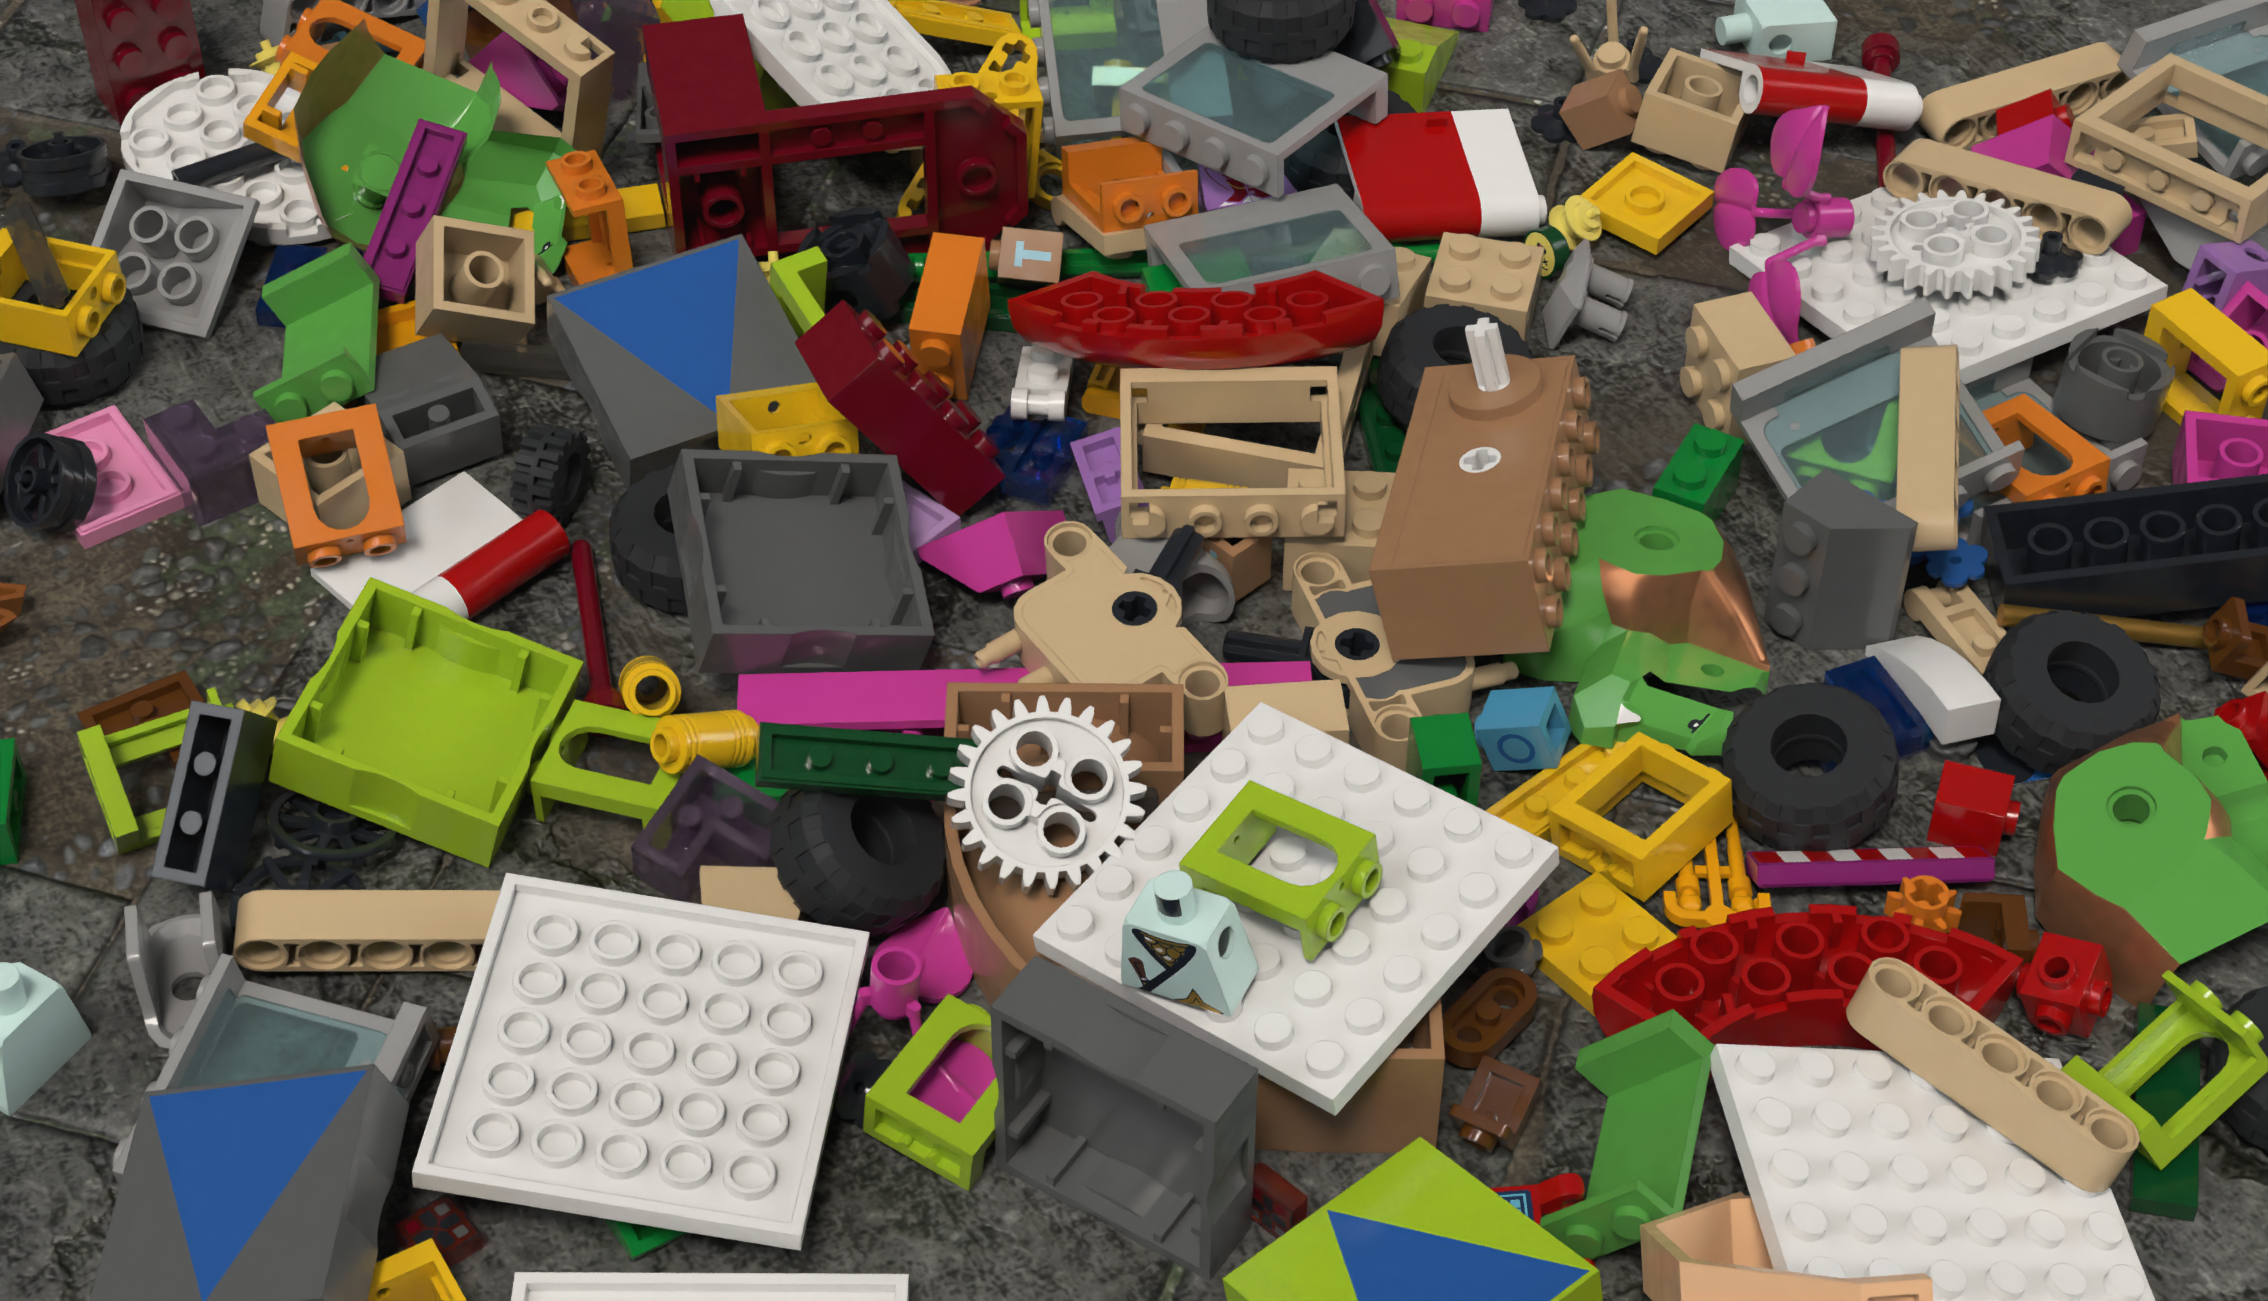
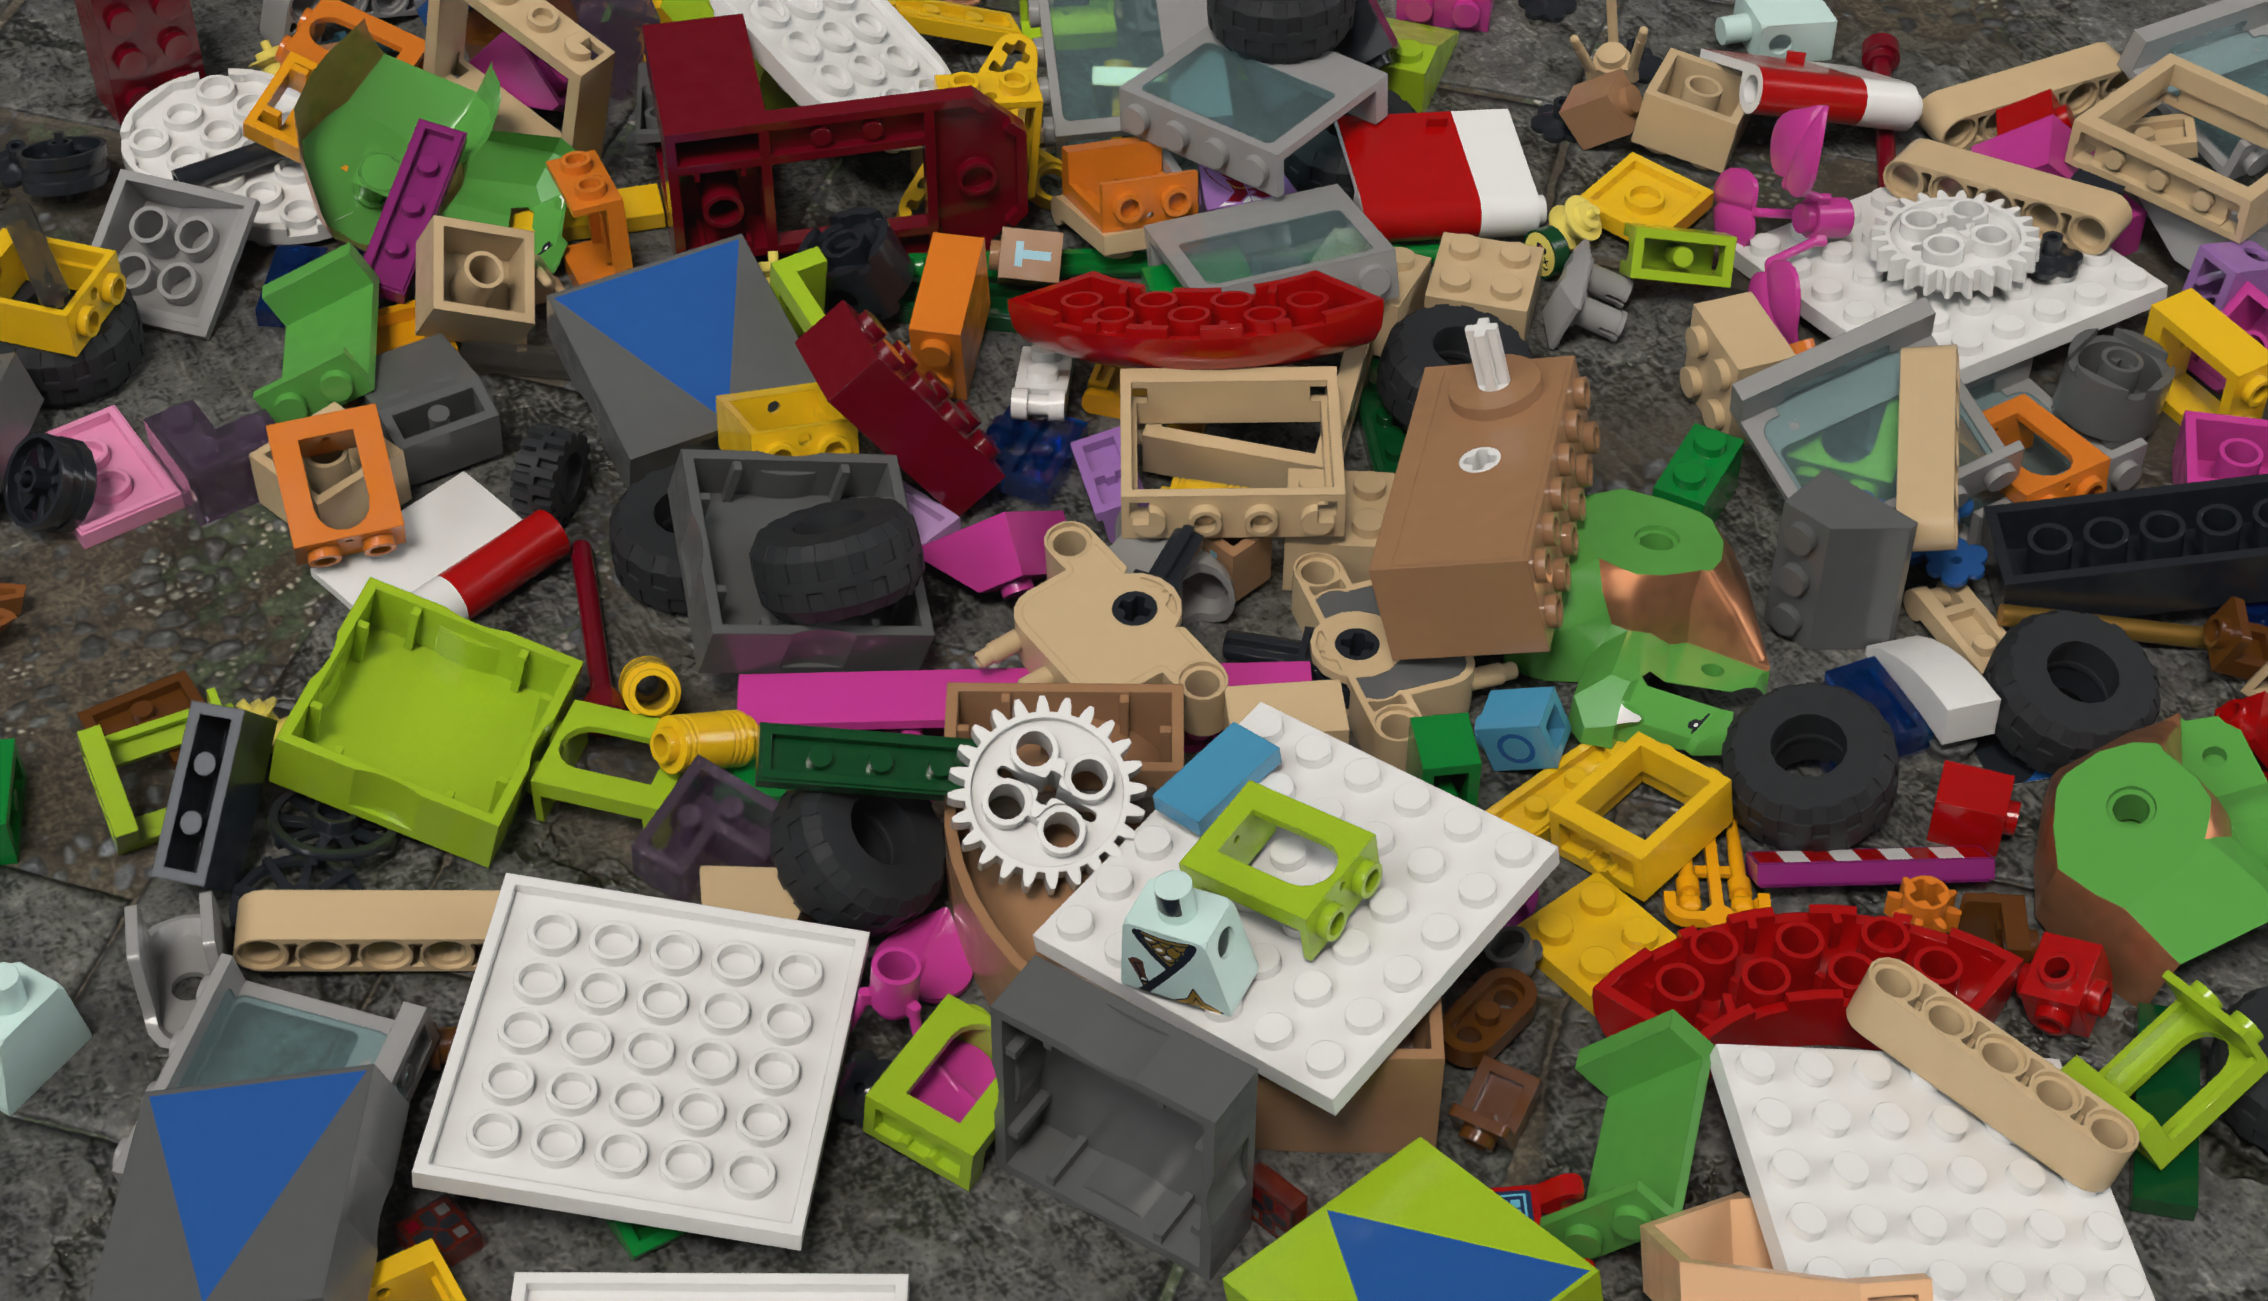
none -> black tyre [749,497,925,624]
none -> dark azure tile [1153,722,1282,837]
none -> lime brick [1619,222,1737,288]

